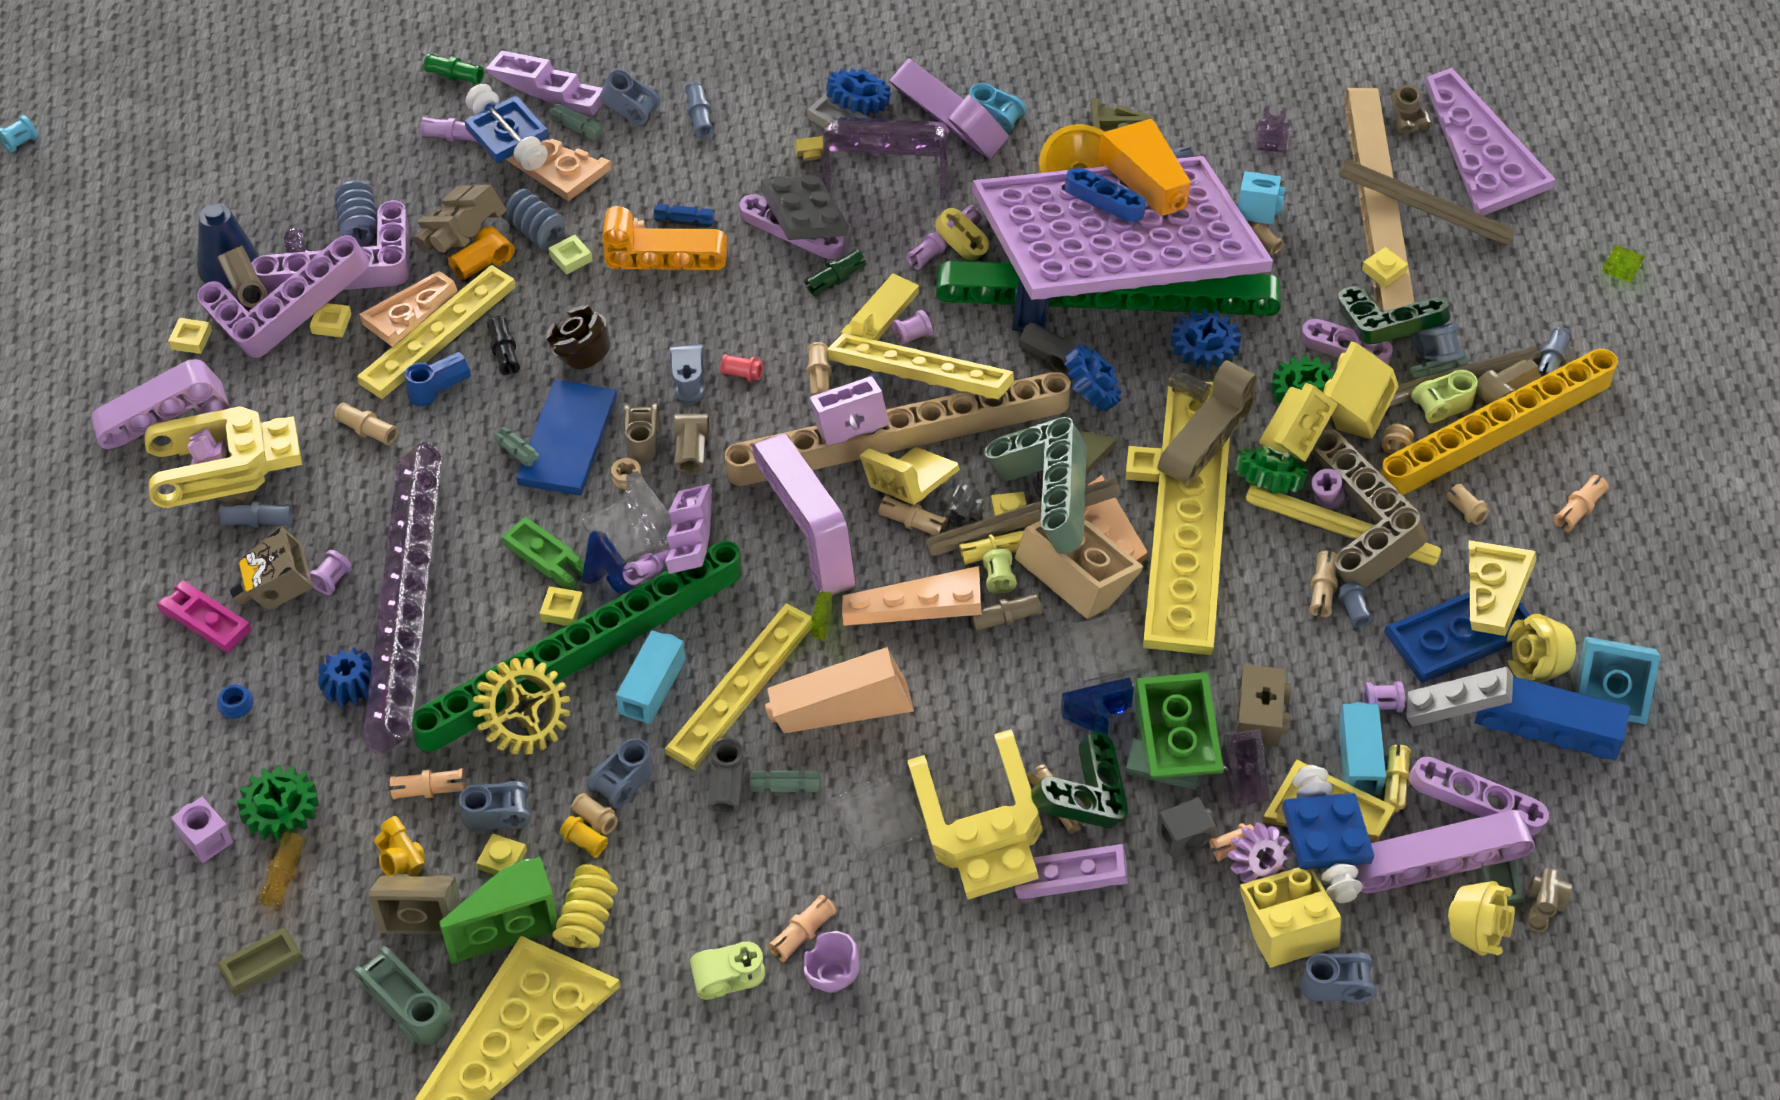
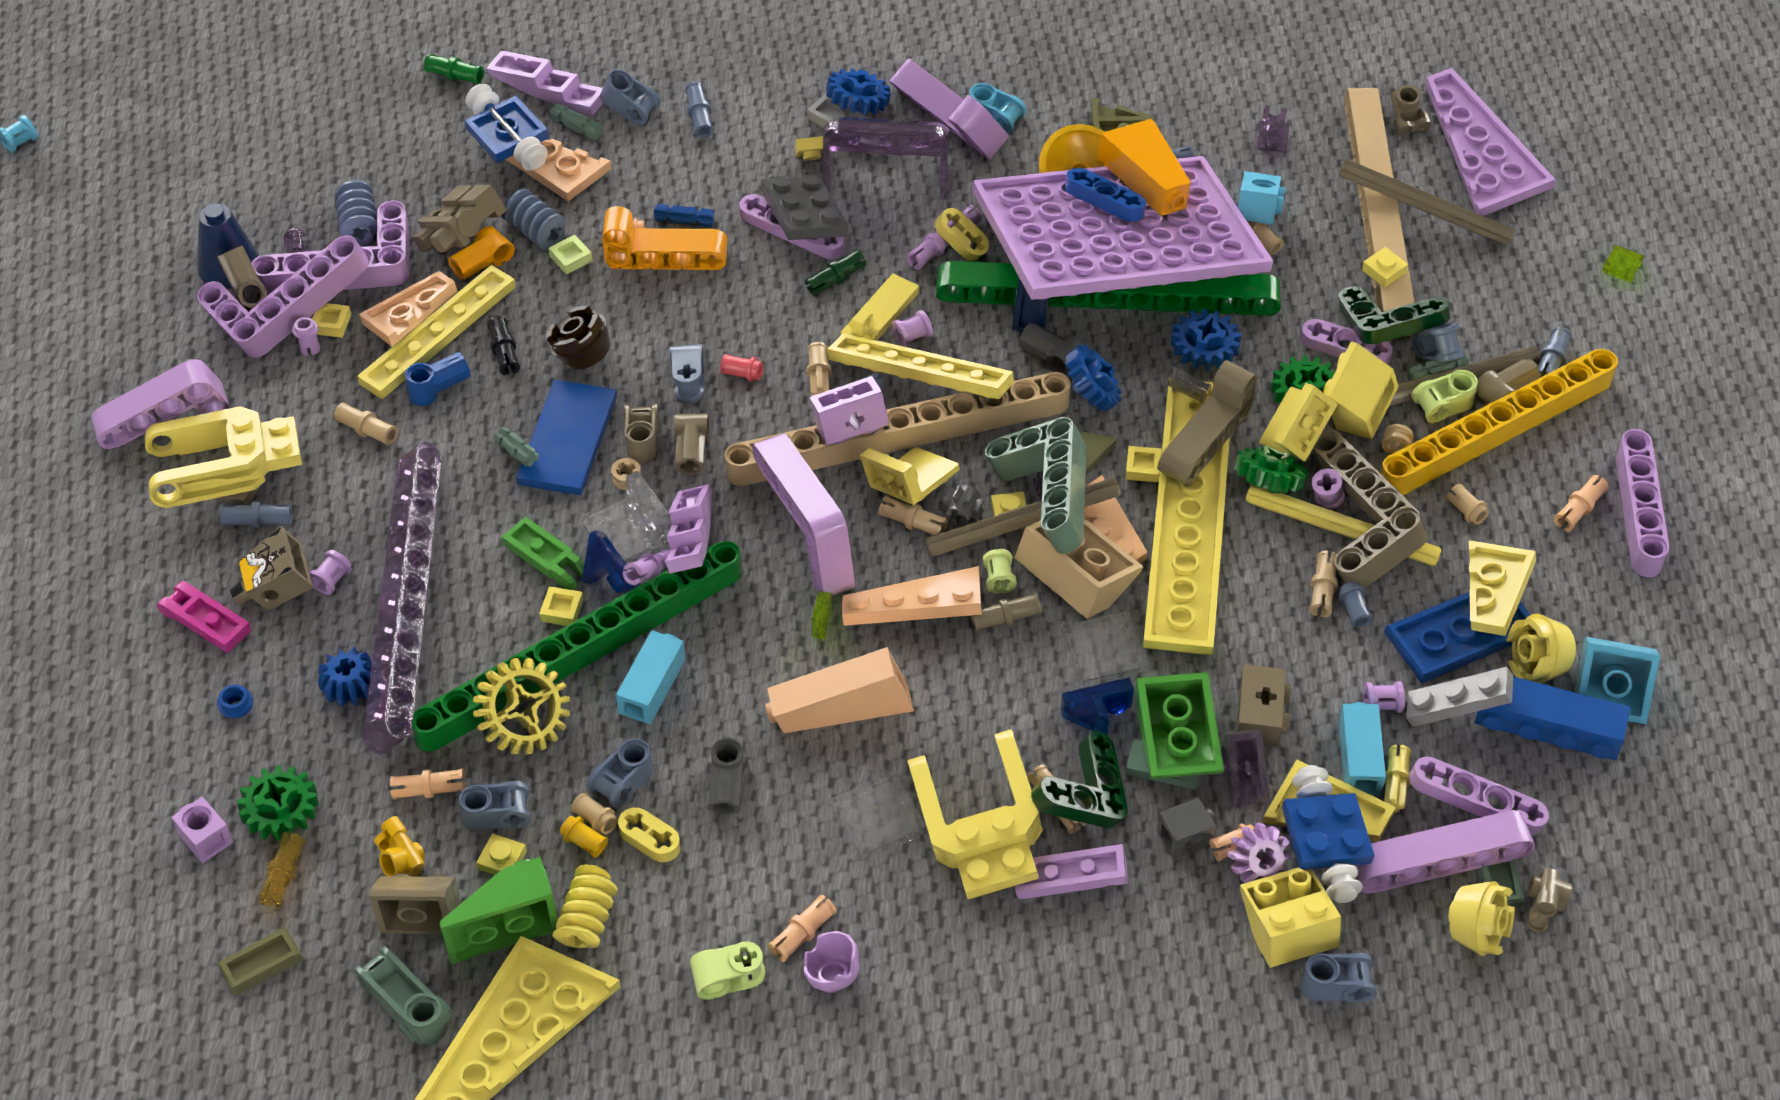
light yellow plate [168,318,212,354] -> none
lavender hips [187,428,228,465] -> none
lavender pin [420,117,478,143] -> none
light yellow tile [665,603,815,770] -> none
sand green axle [749,770,820,792] -> none
light yellow axle [959,531,1024,566] -> none
none -> lavender pin [292,317,321,356]
none -> light yellow beam [618,807,680,862]
none -> lavender beam [1616,429,1669,577]

